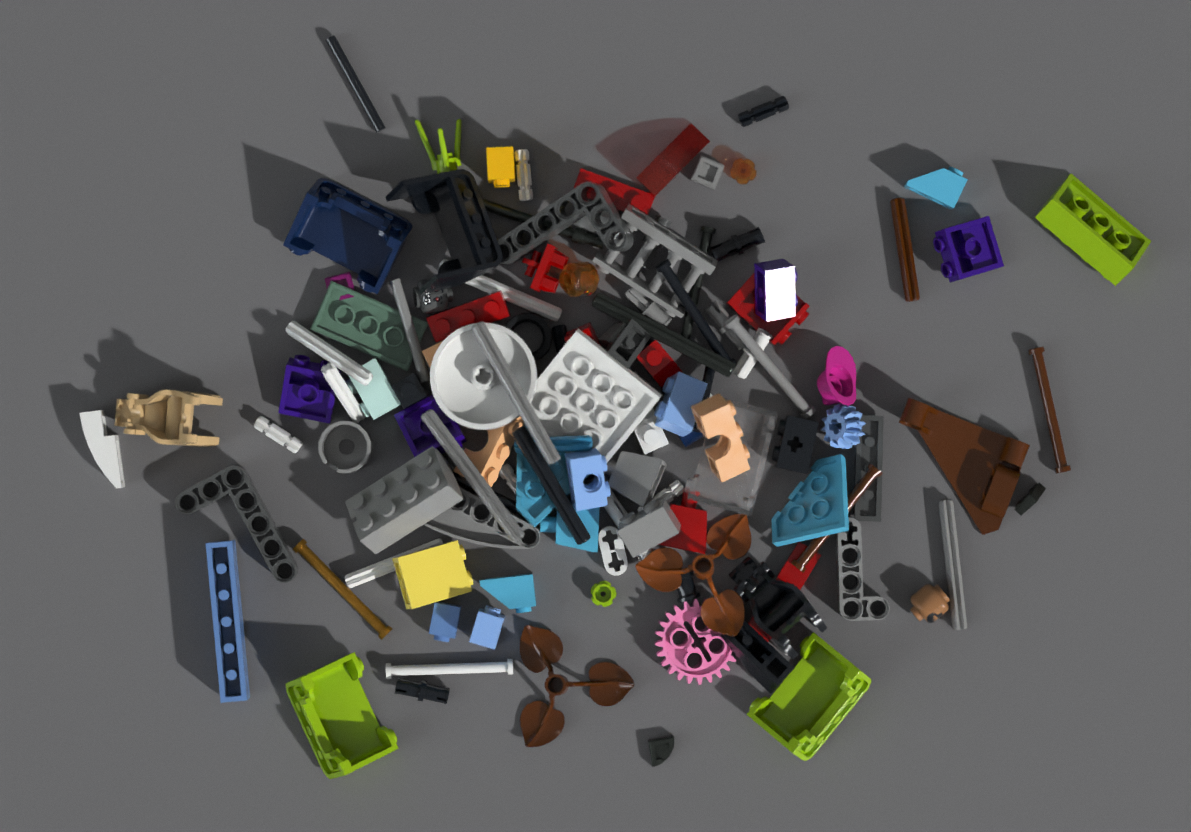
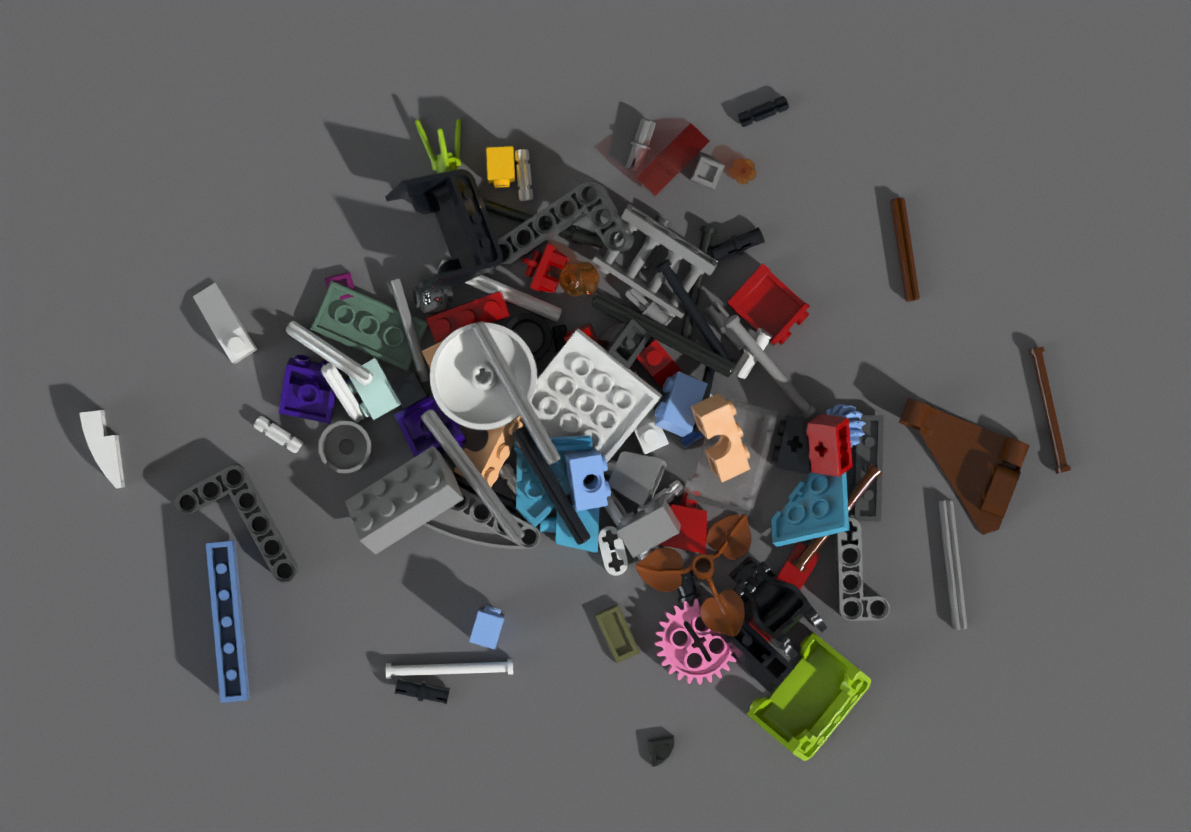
tan animal [114,390,223,447] -> none
dark blue windscreen [283,178,413,294] -> none
lime windscreen [286,652,399,779] -> none
pearl gold bar [292,538,392,640] -> none
black bar [325,35,386,133] -> none
white axle [344,538,443,588] -> none
light yellow panel [392,540,473,610] -> none
medium blue brick [429,601,462,642] -> none
medium azure slope [480,573,536,613] -> none
reddish brown plant [520,625,634,747] -> none
red plate [573,168,655,215] -> none
lime plate [590,581,616,607] -> none
brick [754,258,798,322] -> none
dark pink piece [817,346,856,406] -> none
medium azure slope [904,166,968,210] -> none
medium nougat head [910,584,950,623] -> none
dark purple plate [933,216,1004,283] -> none
pearl dark grey tile [1014,482,1046,515] -> none
lime slope [1035,173,1151,286] -> none
none -> white slope [193,283,258,364]
none -> olive tile [594,604,640,663]
none -> light grey axle [625,118,656,172]
none -> red brick [807,414,853,477]

